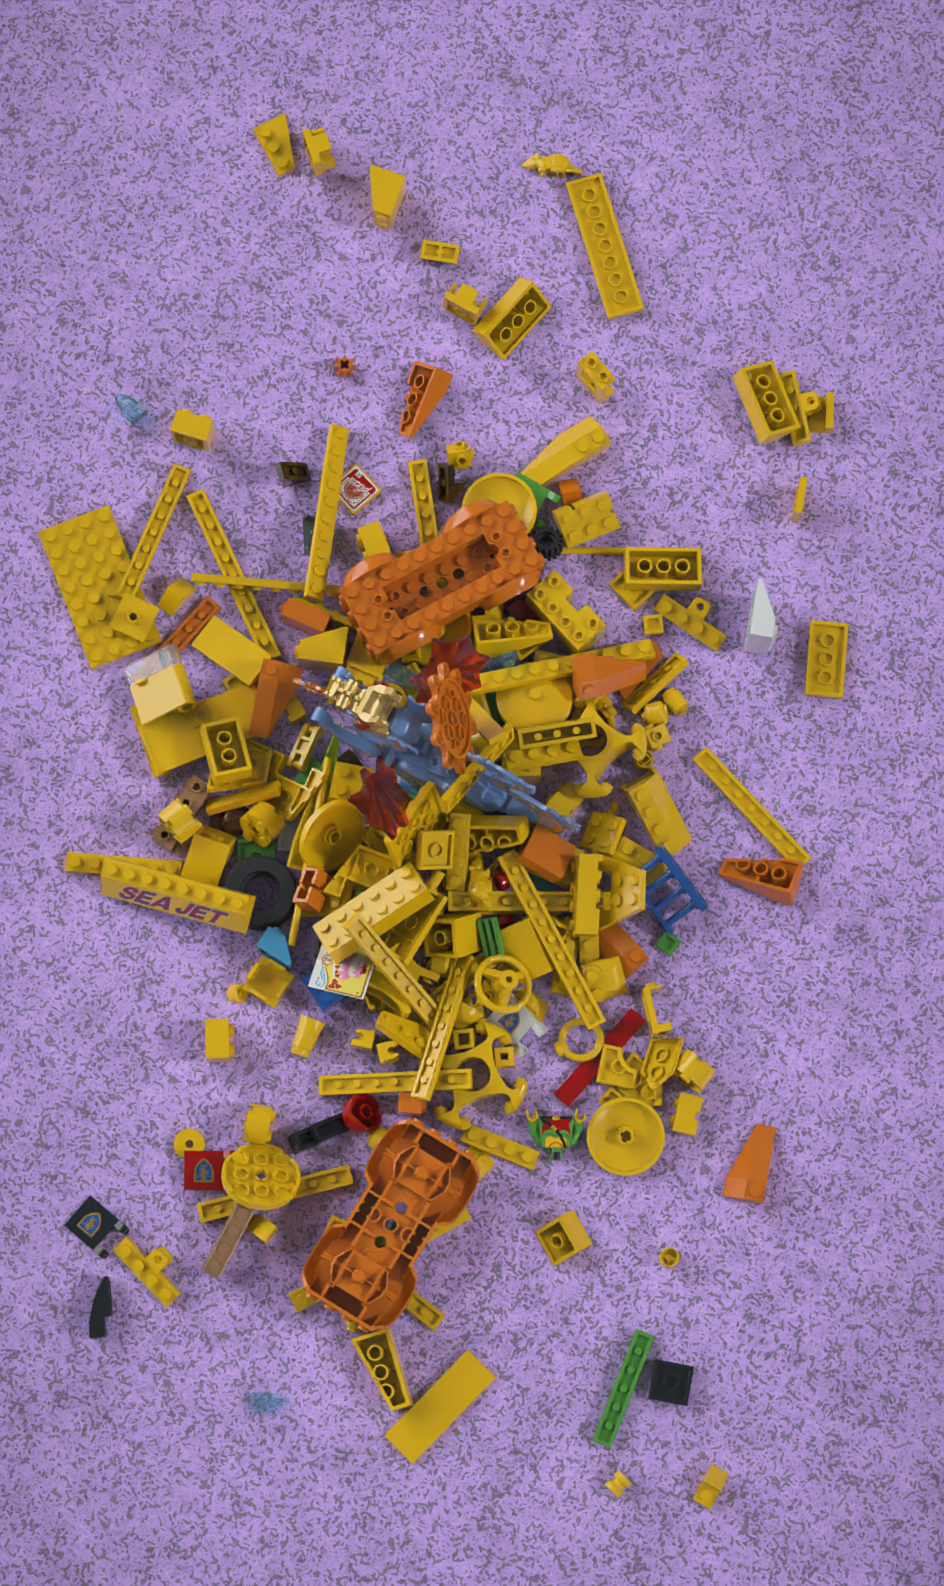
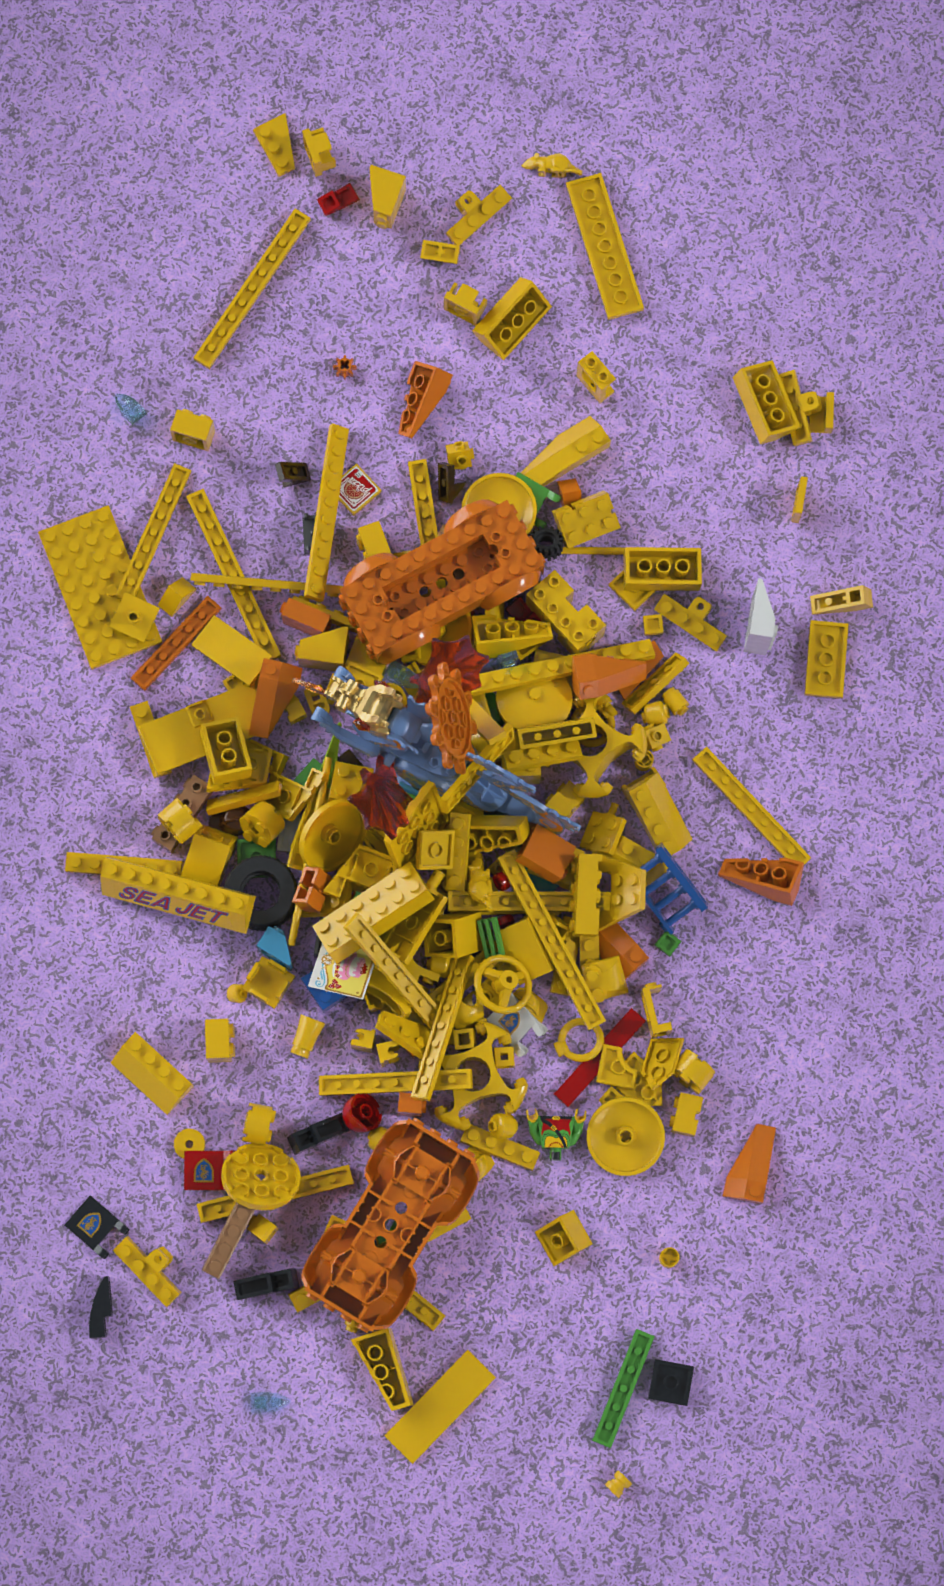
yellow door [124,644,197,726] -> none
yellow plate [287,722,324,772] -> none
yellow slope [693,1464,729,1509] -> none
none -> yellow slope [111,1032,194,1115]
none -> yellow plate [193,208,311,370]
none -> black slope [233,1268,300,1300]
none -> yellow plate [303,684,330,715]
none -> red slope [316,183,360,216]
none -> yellow plate [445,184,512,245]
none -> yellow head [488,1113,518,1139]
none -> yellow slope [810,585,873,615]

